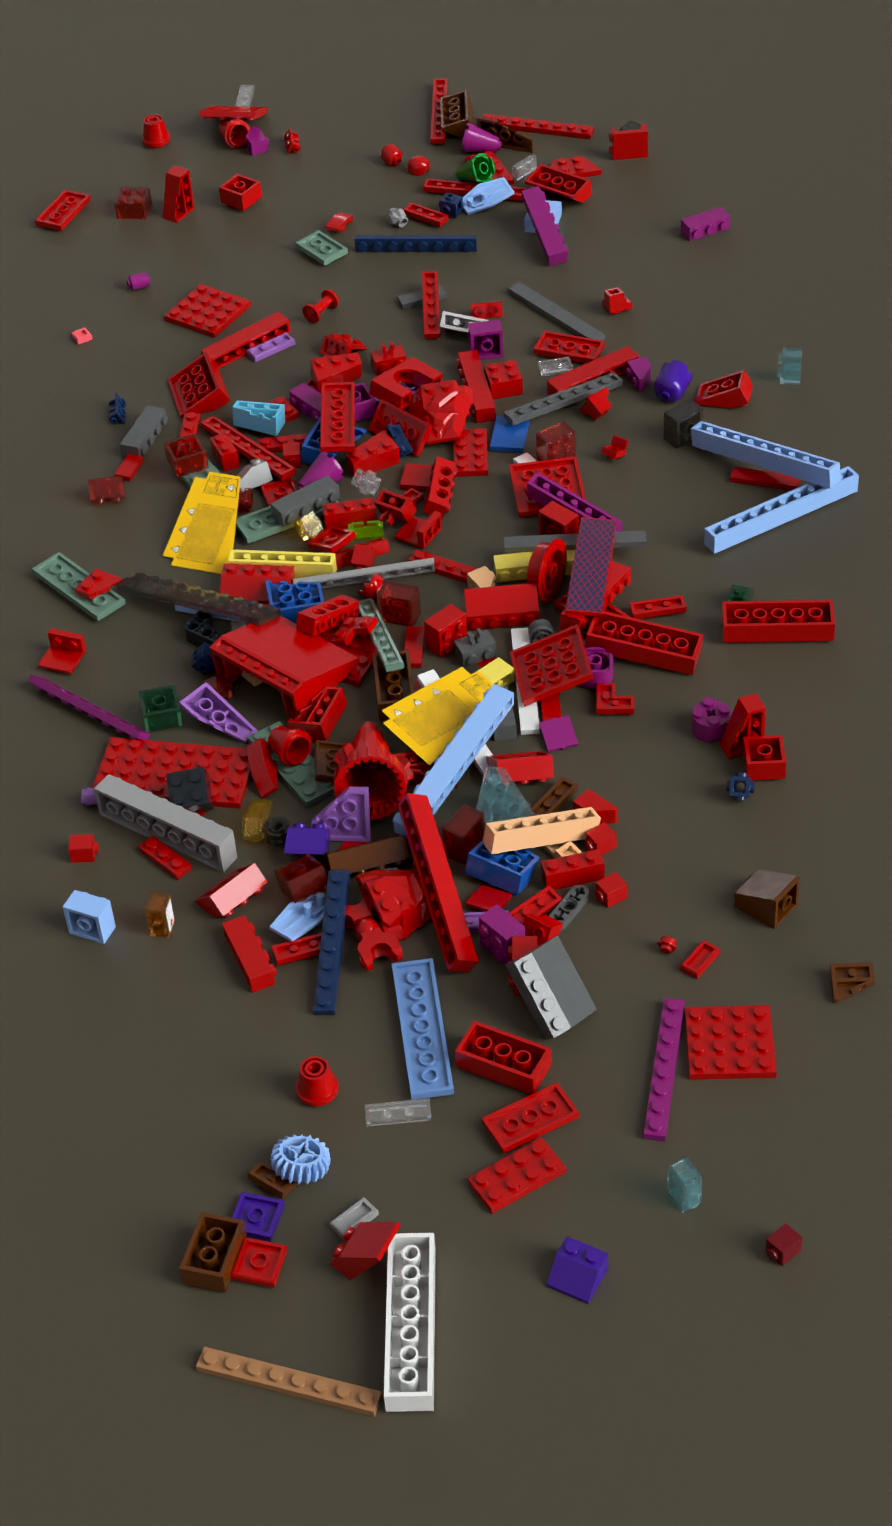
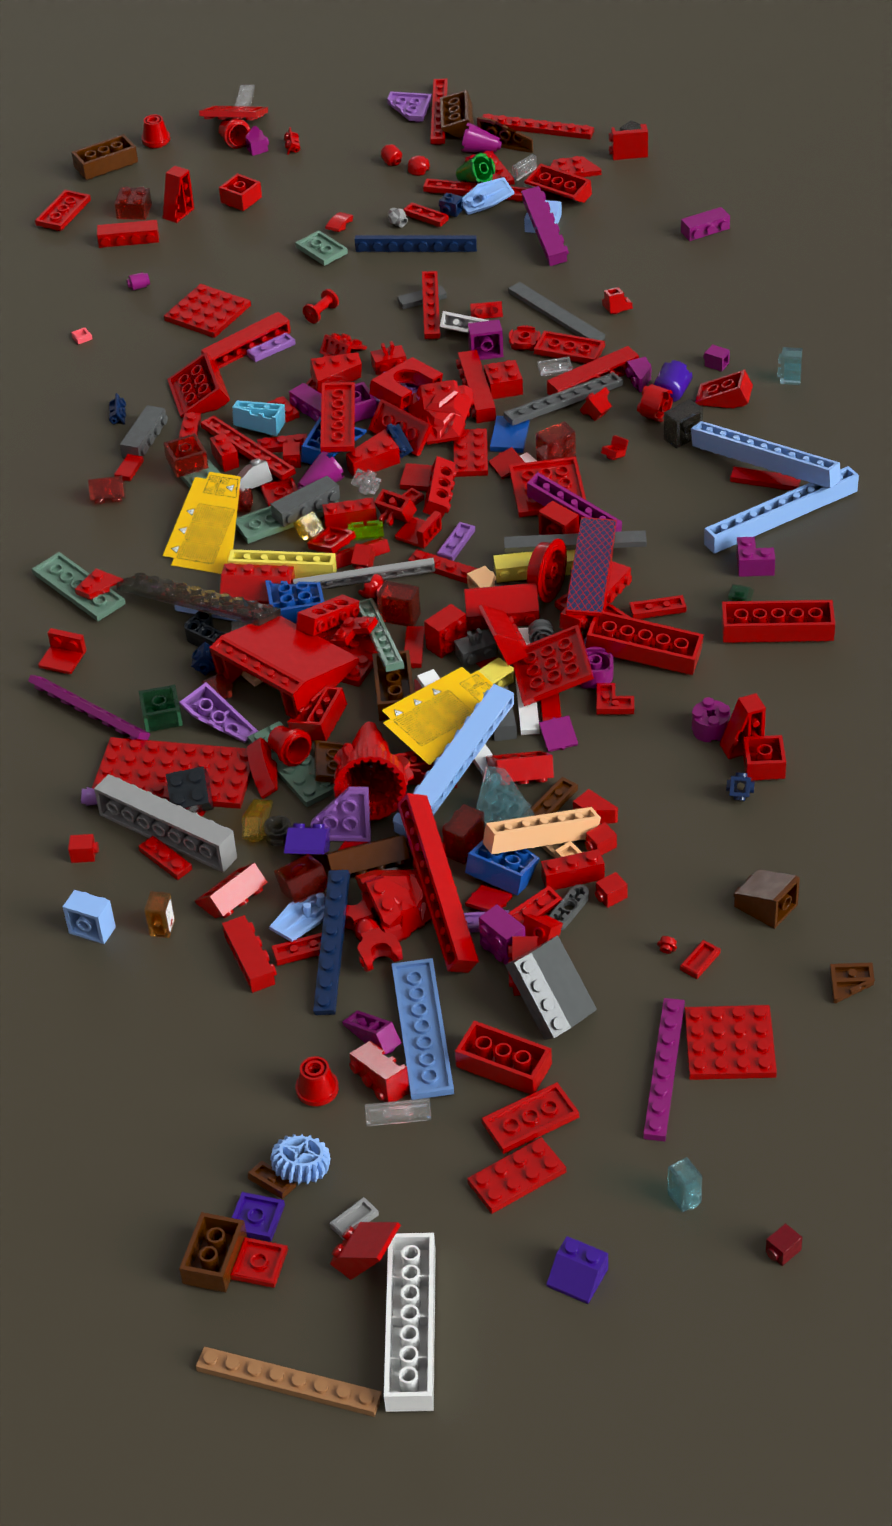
none -> reddish brown brick [71,134,138,180]
none -> red brick [97,220,159,248]
none -> magenta slope [342,1010,401,1055]
none -> red wedge [349,1041,409,1106]
none -> medium lavender plate [387,91,432,122]
none -> medium lavender tile [437,522,475,561]
none -> red slope [478,605,528,666]
none -> red piece [489,447,525,479]
none -> red plate [509,325,541,351]
none -> red brick [637,384,673,422]
none -> magenta brick [703,344,730,372]
none -> magenta brick [736,537,775,577]

